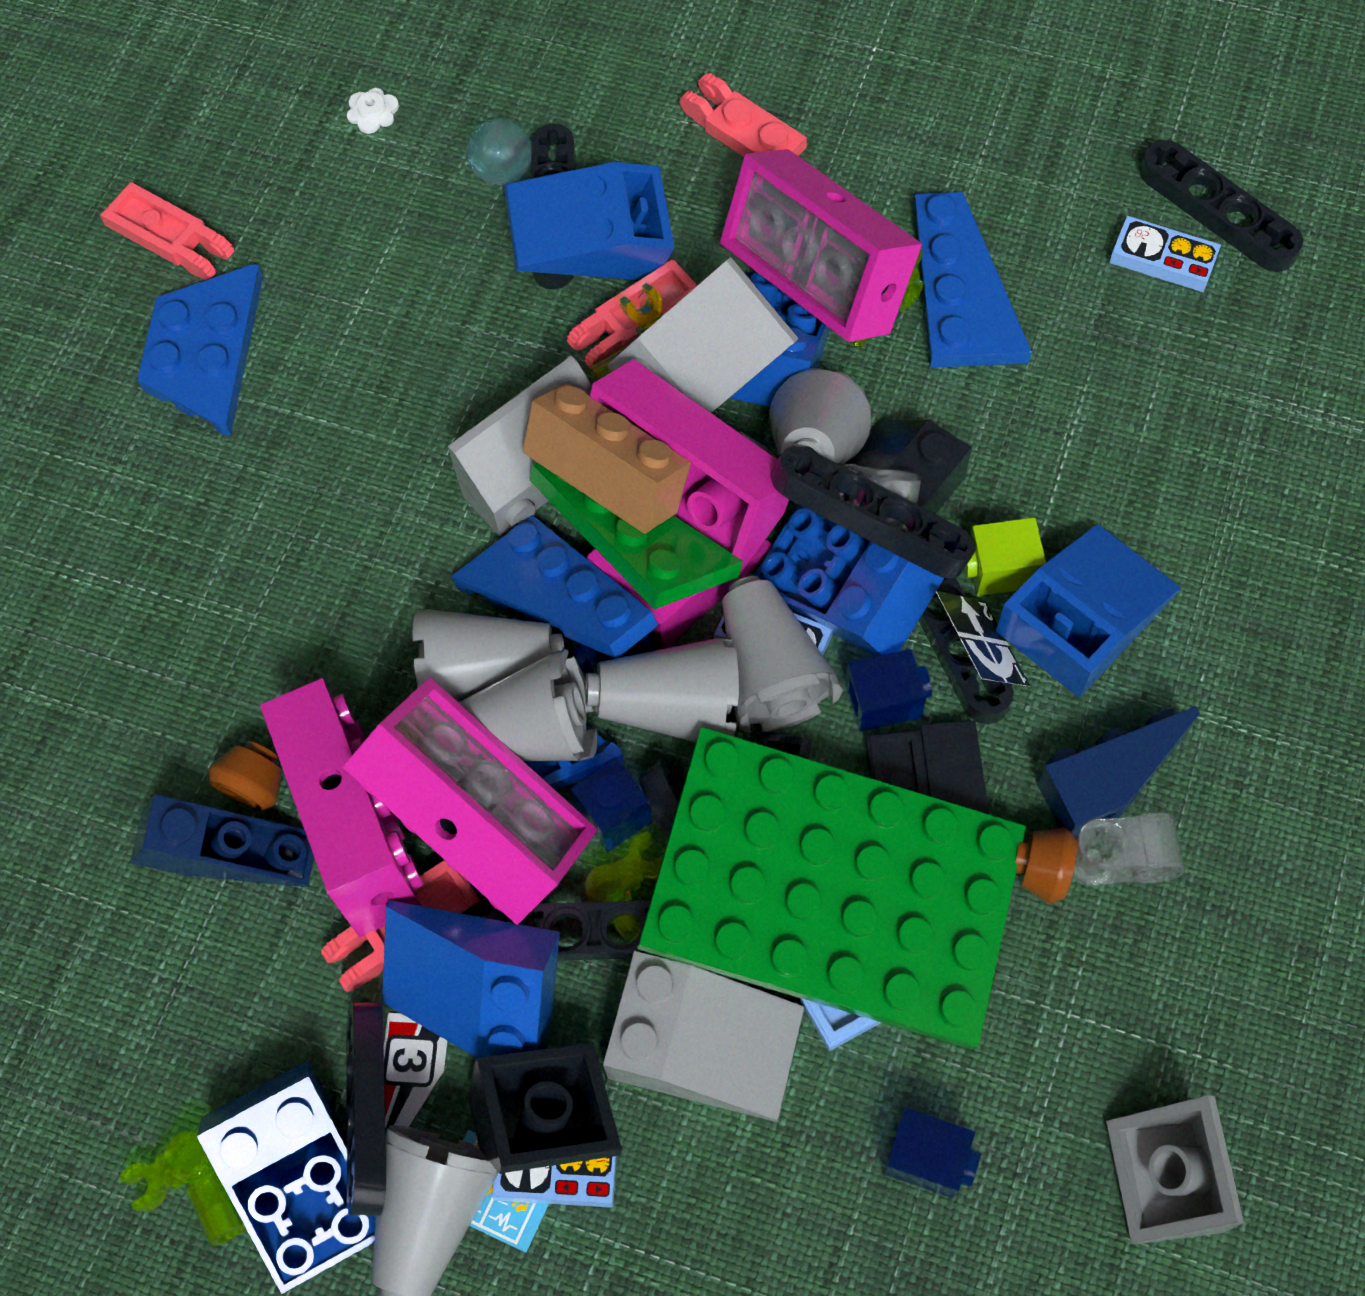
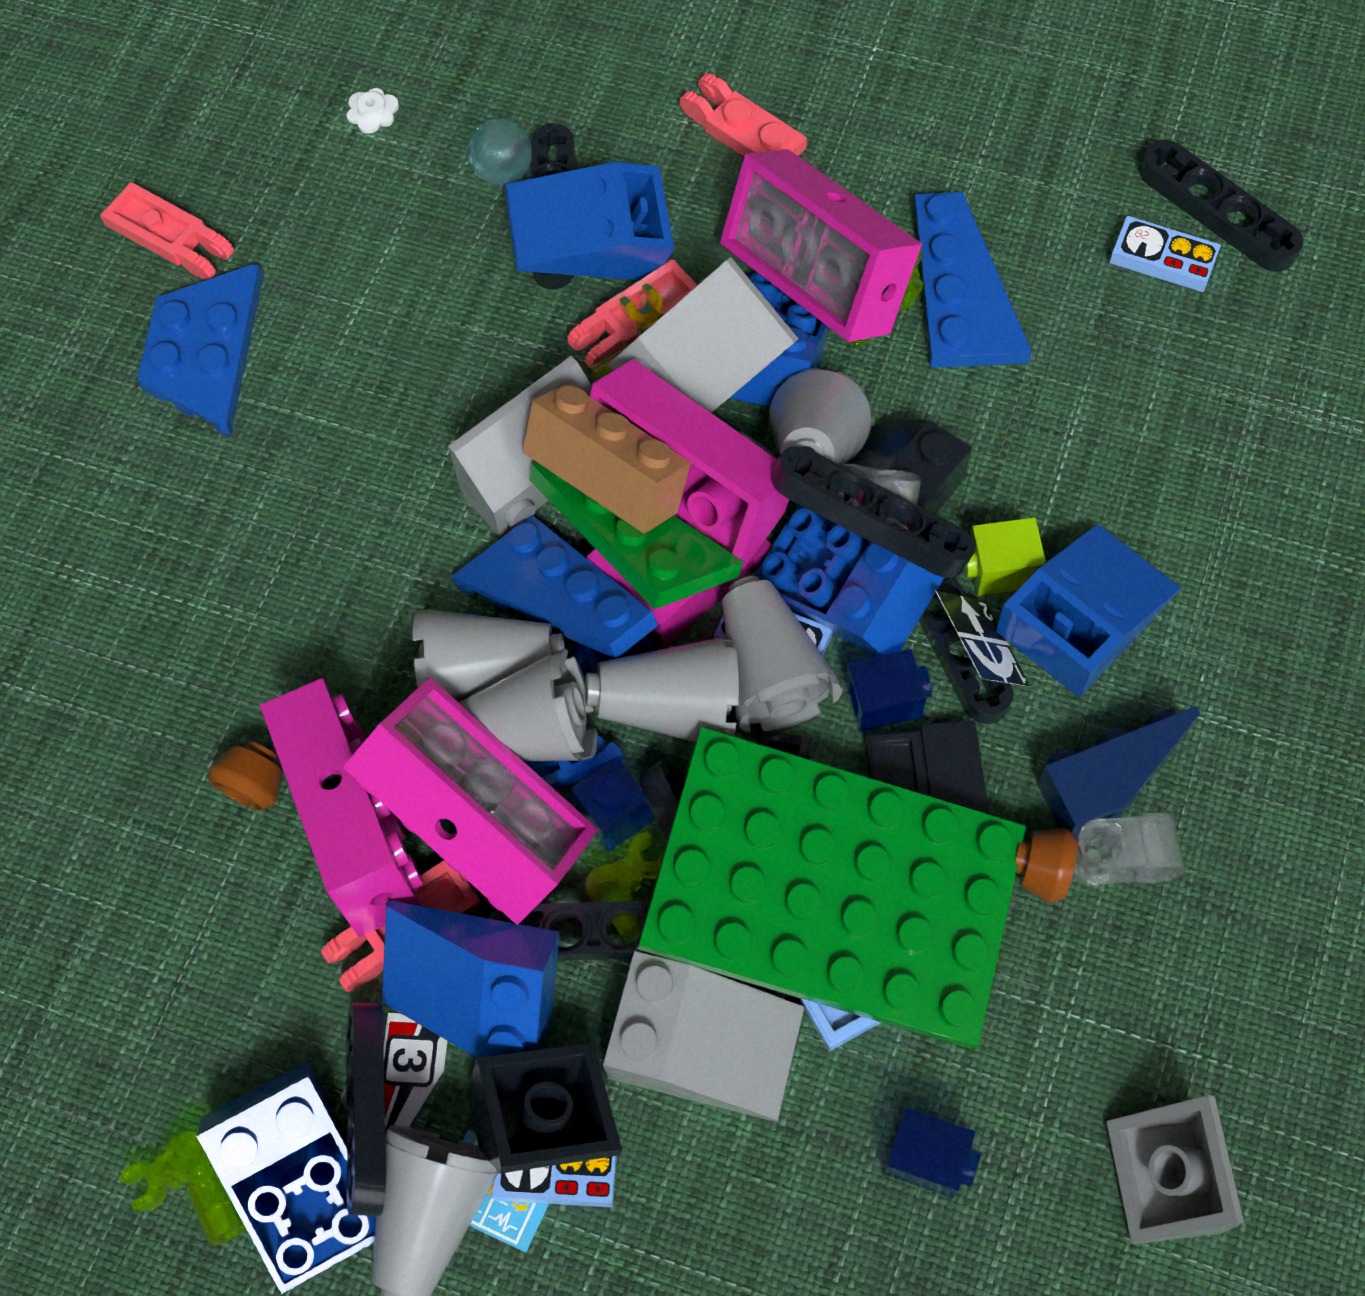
dark blue slope [130,794,314,887] -> none

